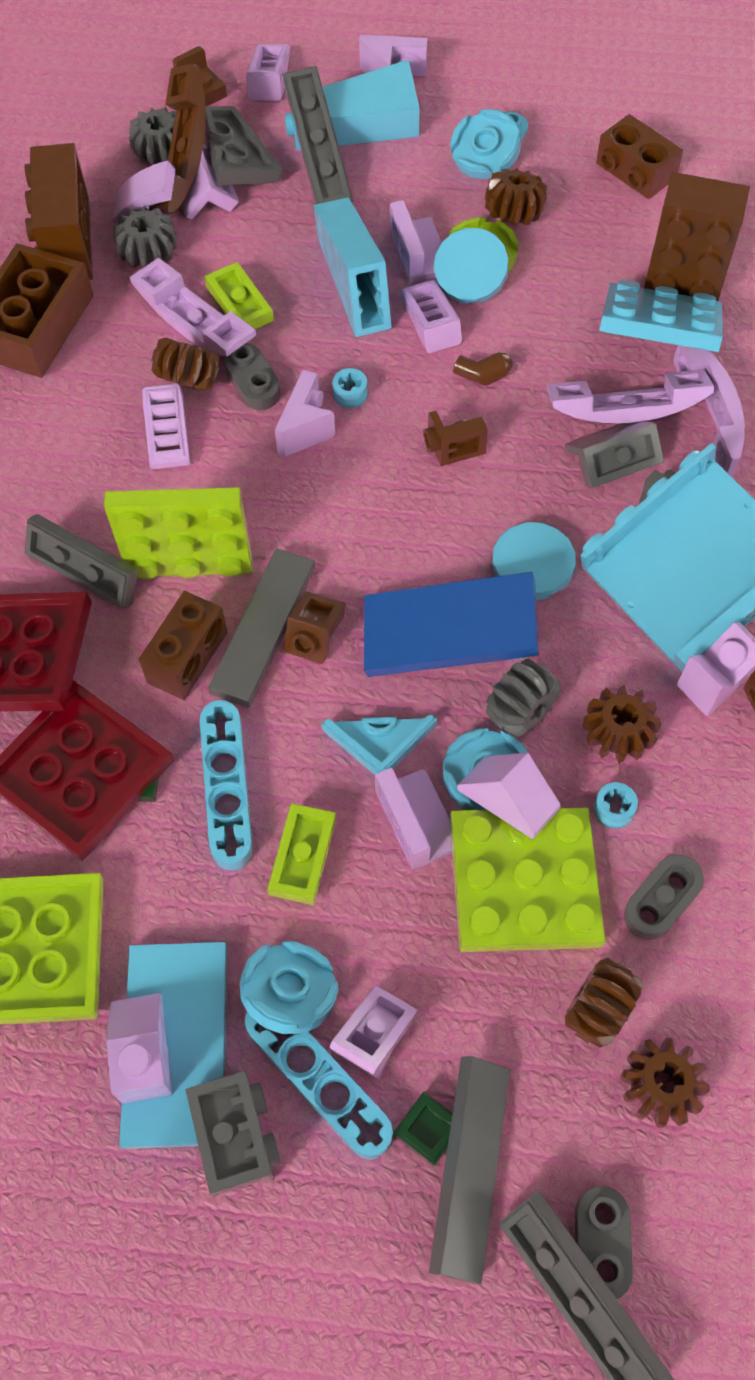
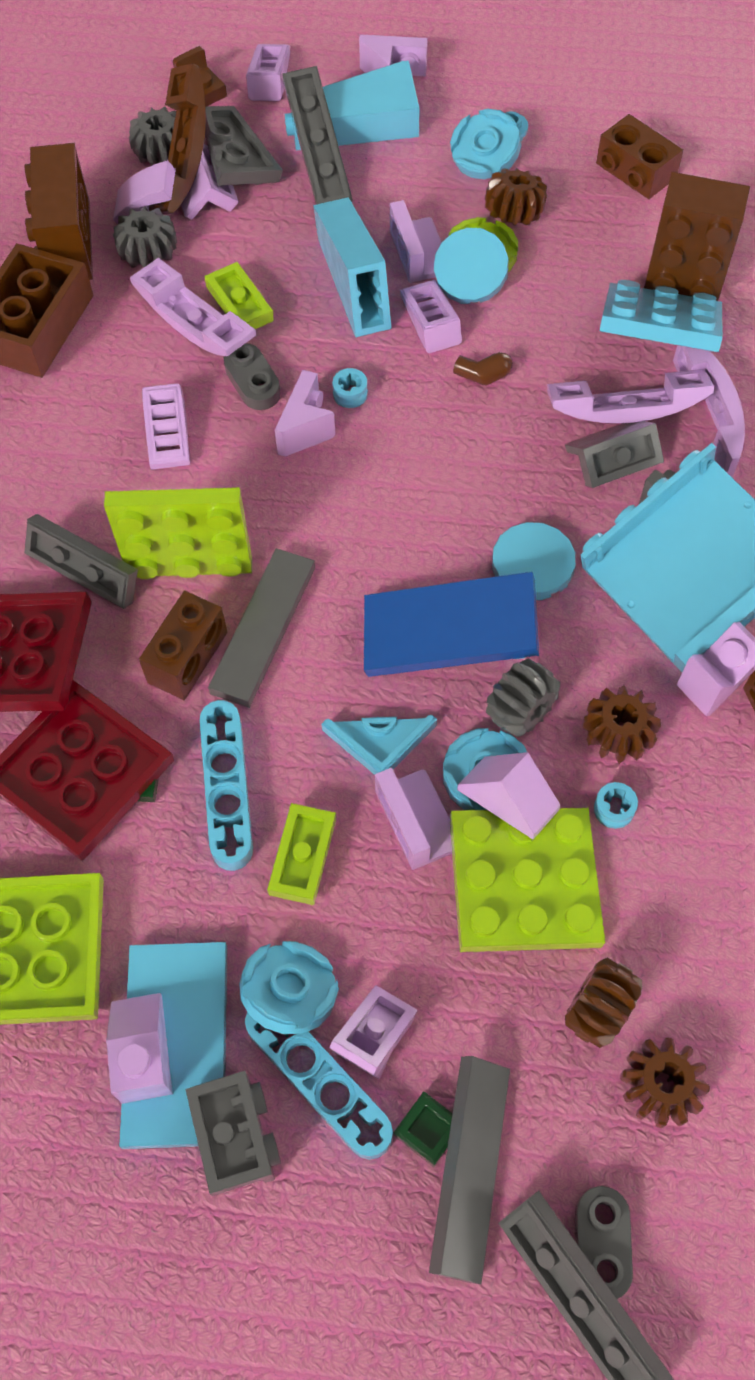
reddish brown gear [151,337,220,390] -> none
reddish brown bracket [284,591,346,664] -> none
reddish brown bracket [423,411,488,466] -> none
dark grey plate [624,855,704,940] -> none

